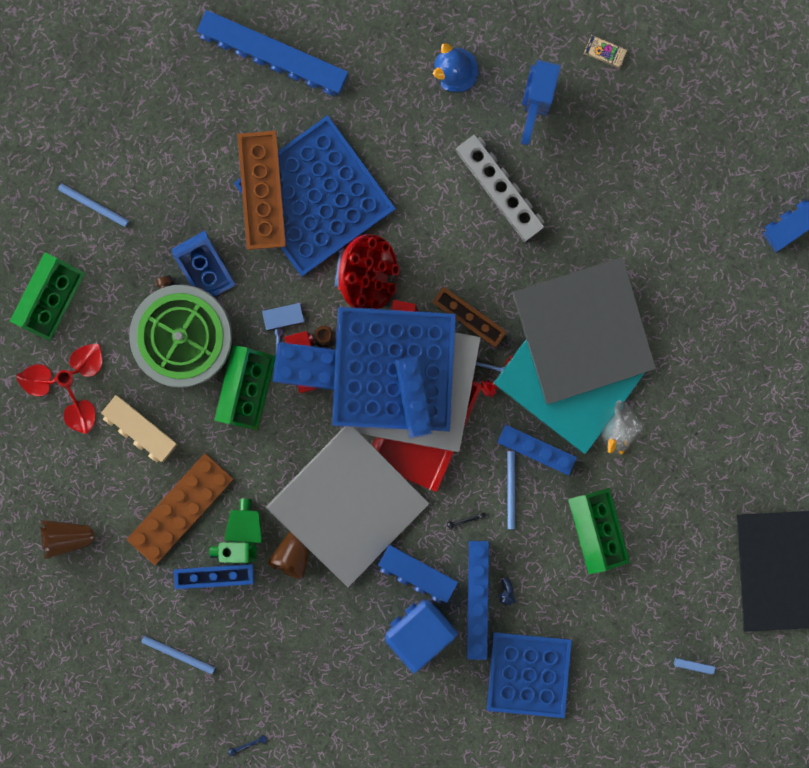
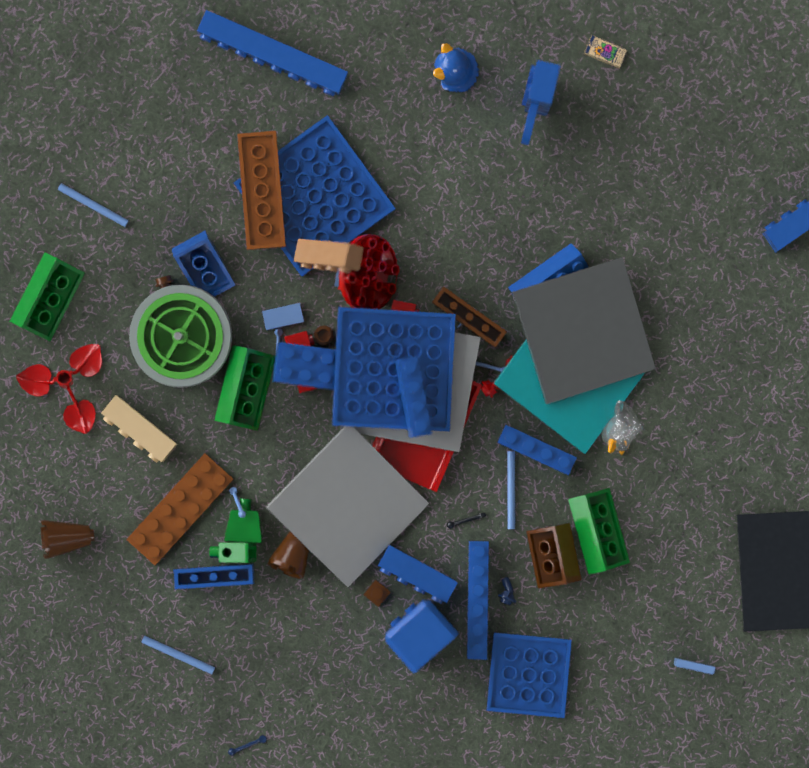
light grey brick [455,135,545,242] -> none
none -> medium blue hinge [229,487,246,518]
none -> medium nougat brick [293,239,363,273]
none -> reddish brown plate [363,580,390,607]
none -> blue brick [508,243,589,295]
none -> reddish brown slope [526,523,582,588]

